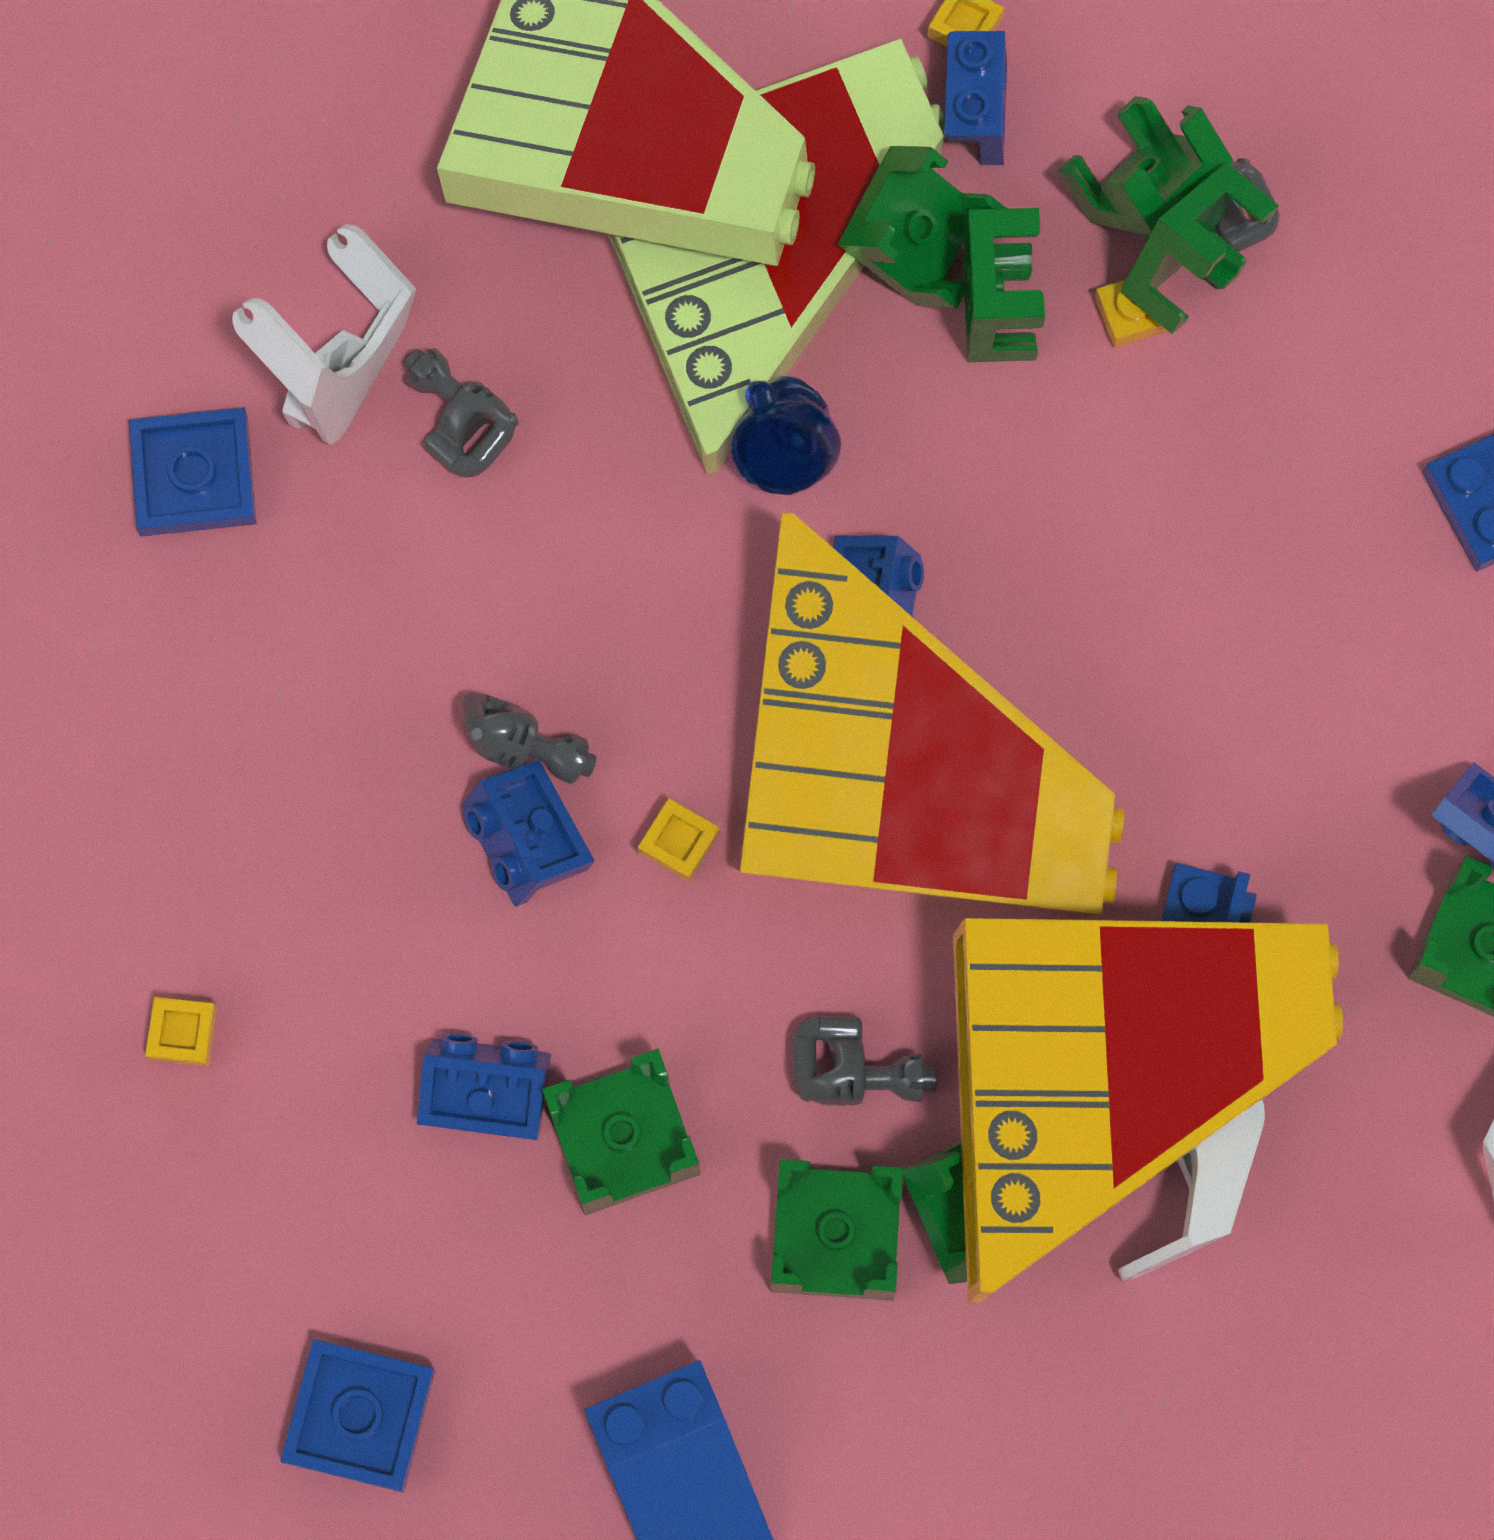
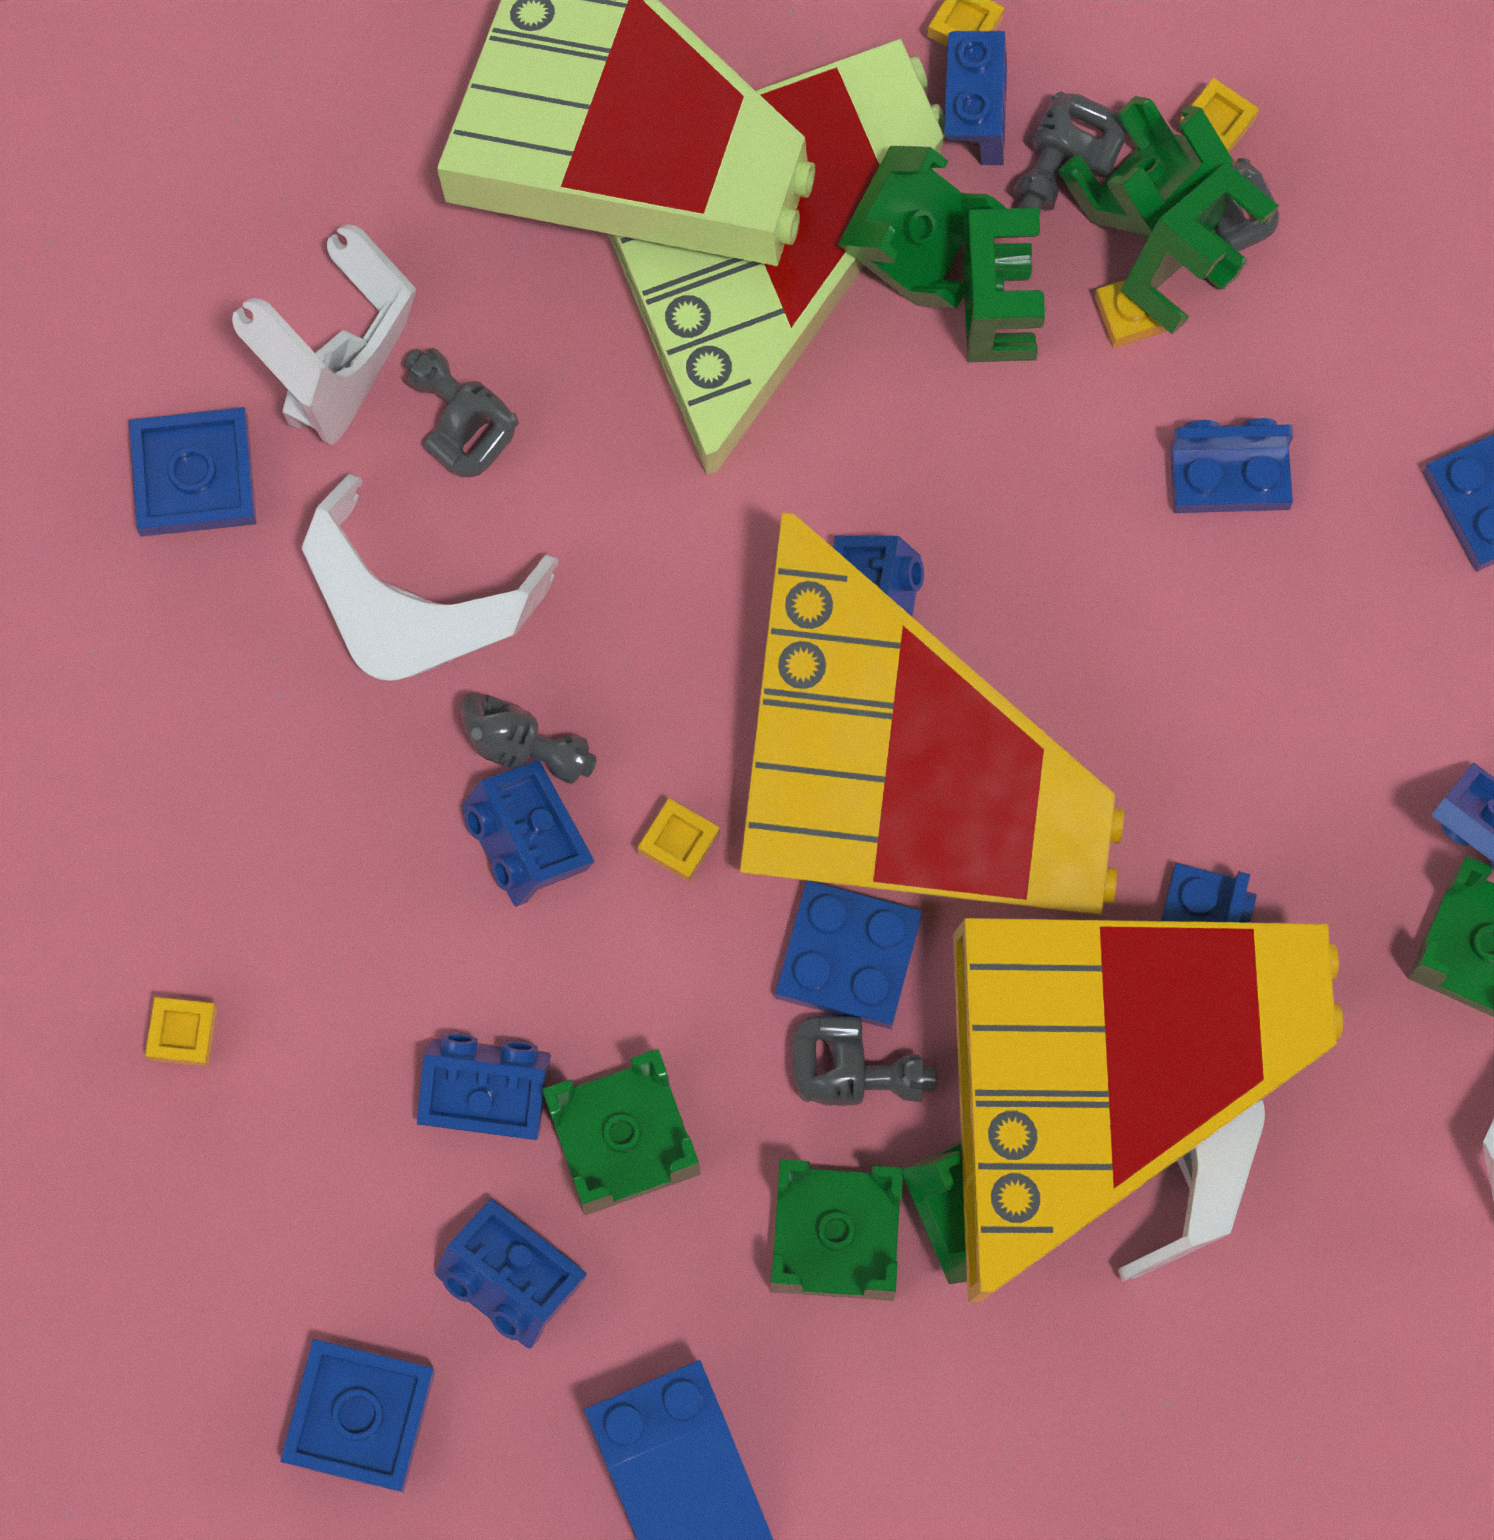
clear blue piece [731,376,841,495] -> none
none -> white piece [302,474,559,681]
none -> blue bracket [435,1199,587,1349]
none -> blue plate [775,880,923,1030]
none -> dark grey piece [1013,91,1126,214]
none -> blue bracket [1170,418,1293,513]
none -> yellow plate [1178,77,1260,153]

